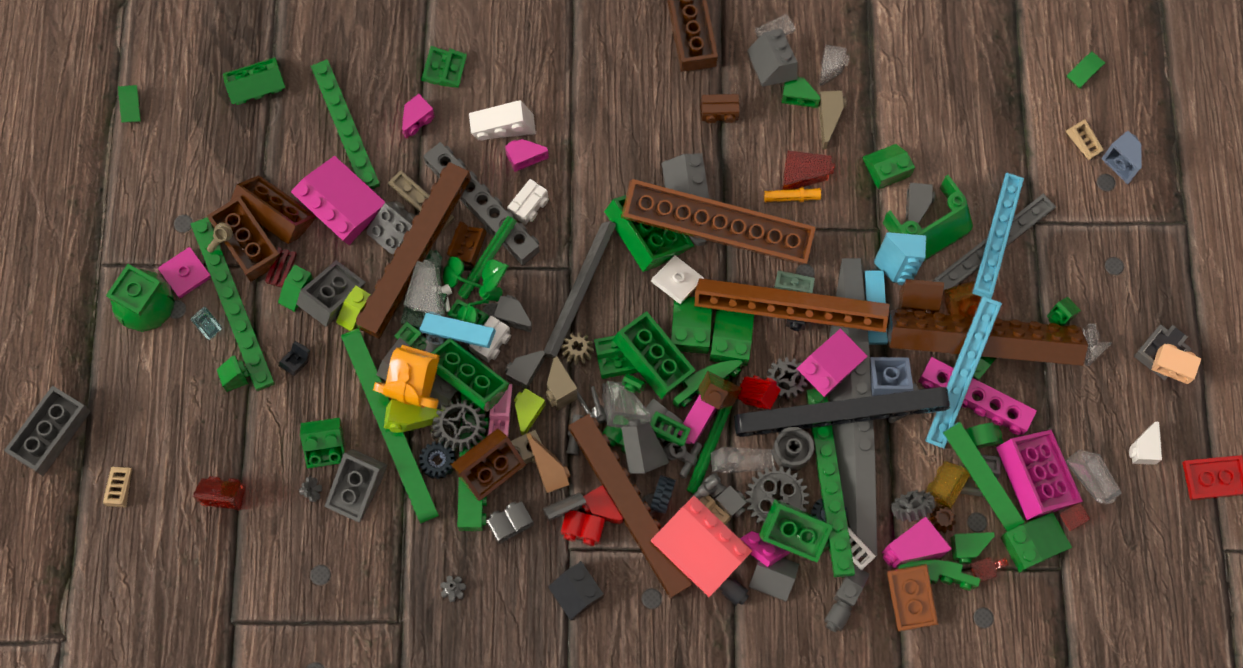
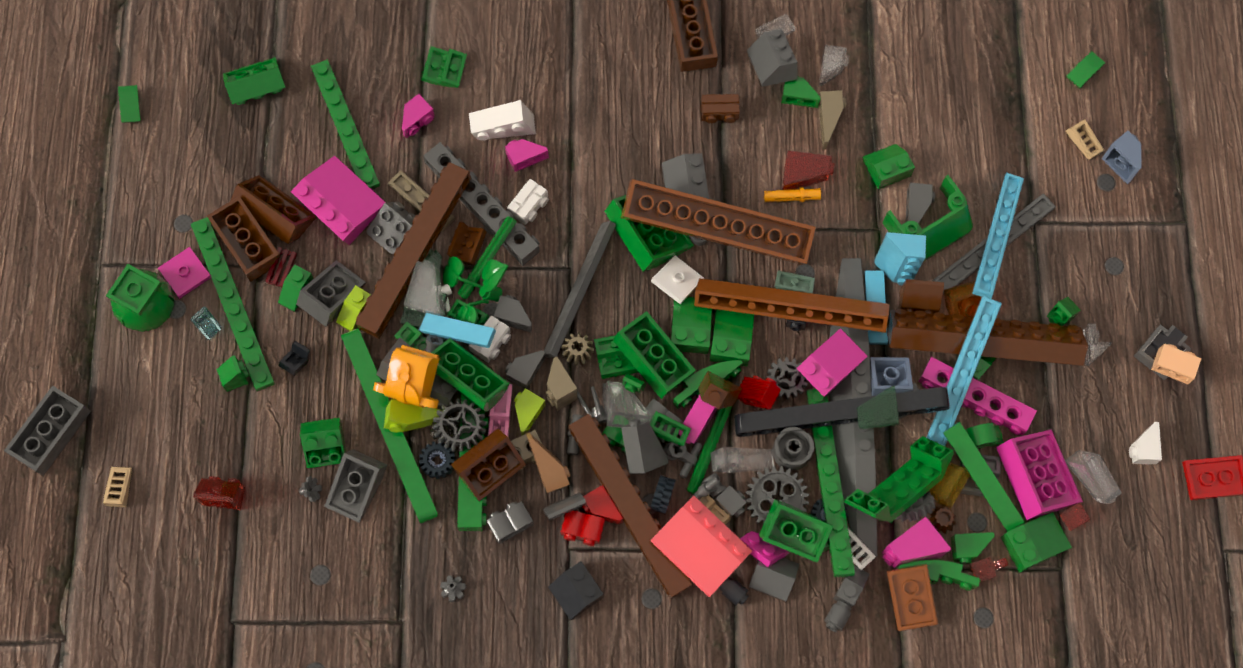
dark tan plate [207,222,233,253] -> none
none -> green slope [845,436,954,522]
none -> clear green wing [857,386,899,429]

